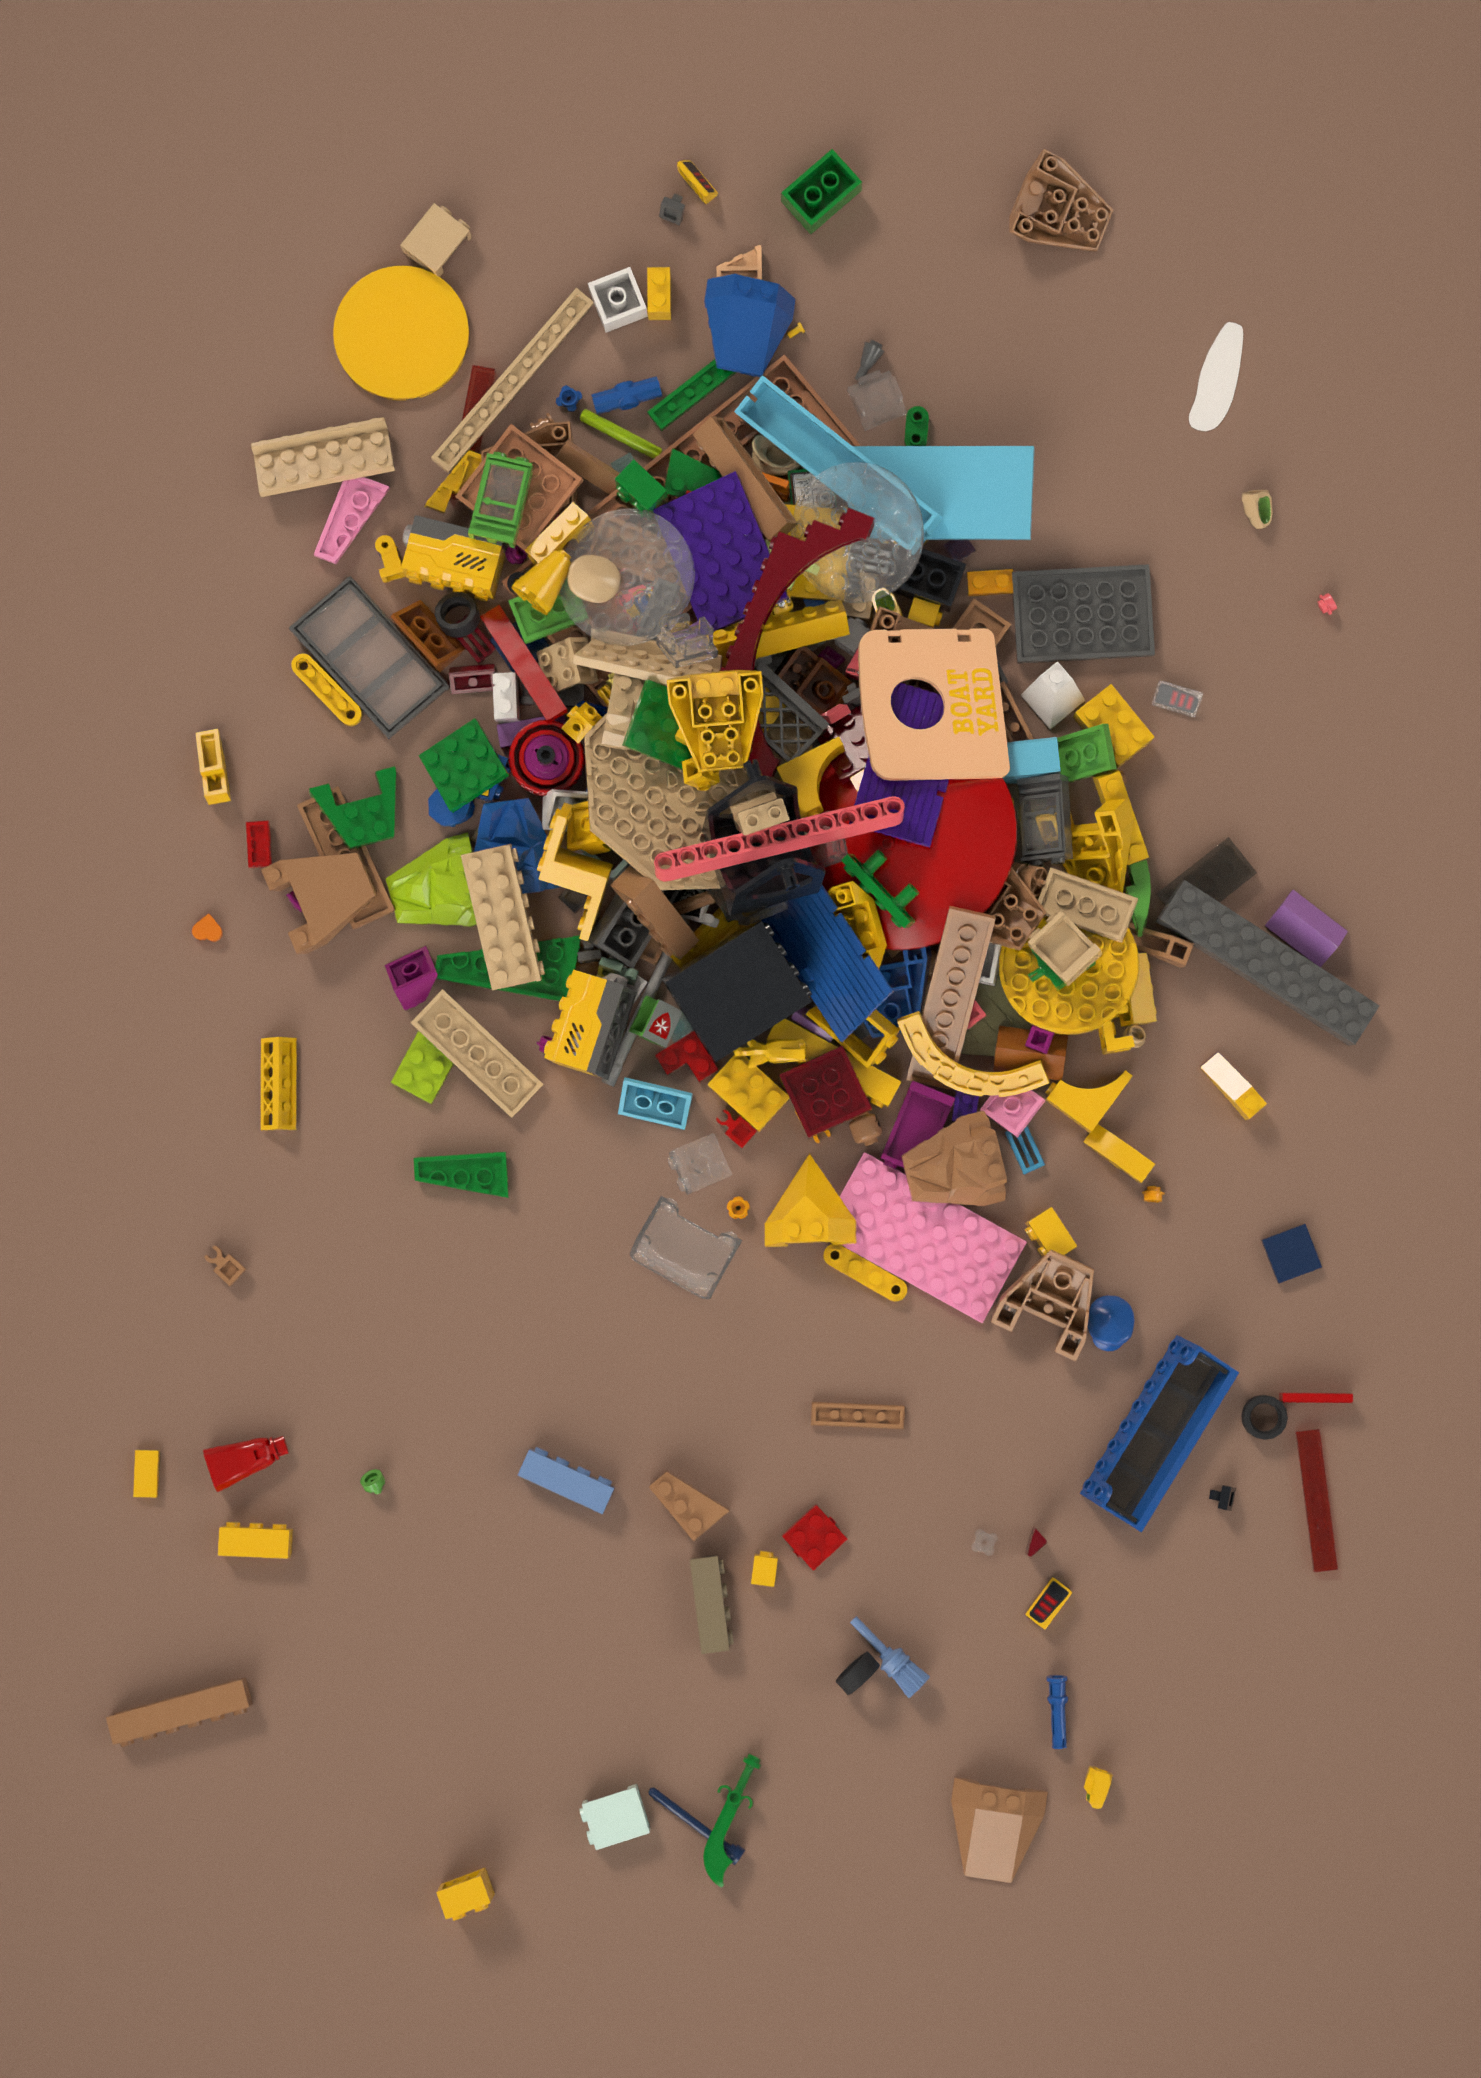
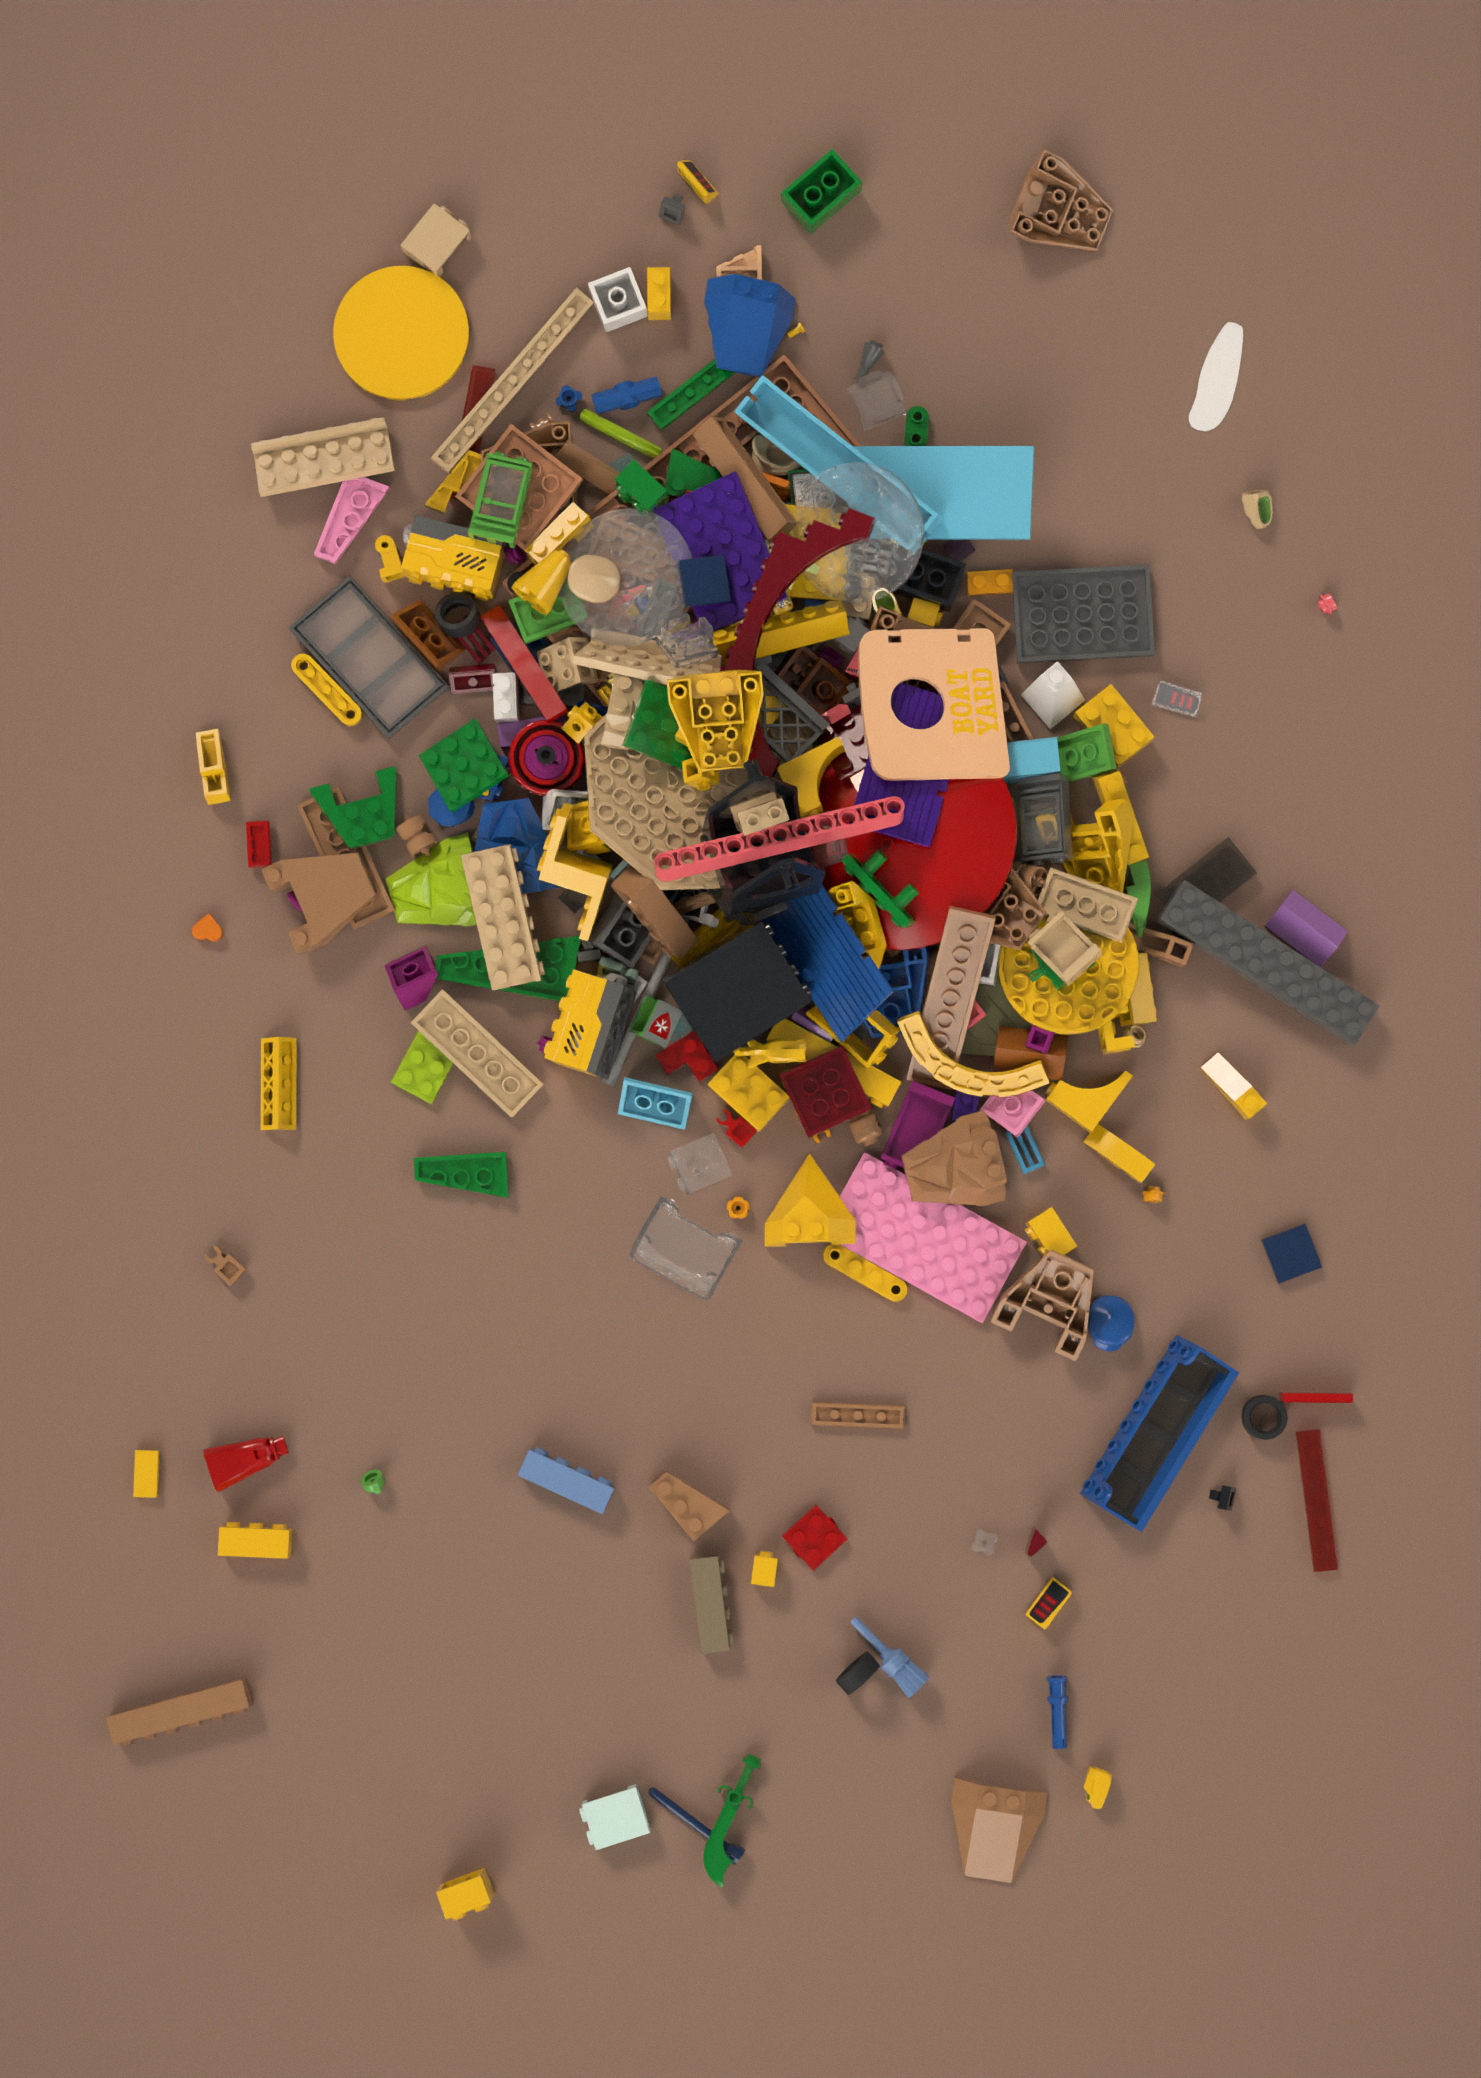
none -> medium nougat wheel [396,814,438,857]
none -> dark blue tile [677,555,731,607]

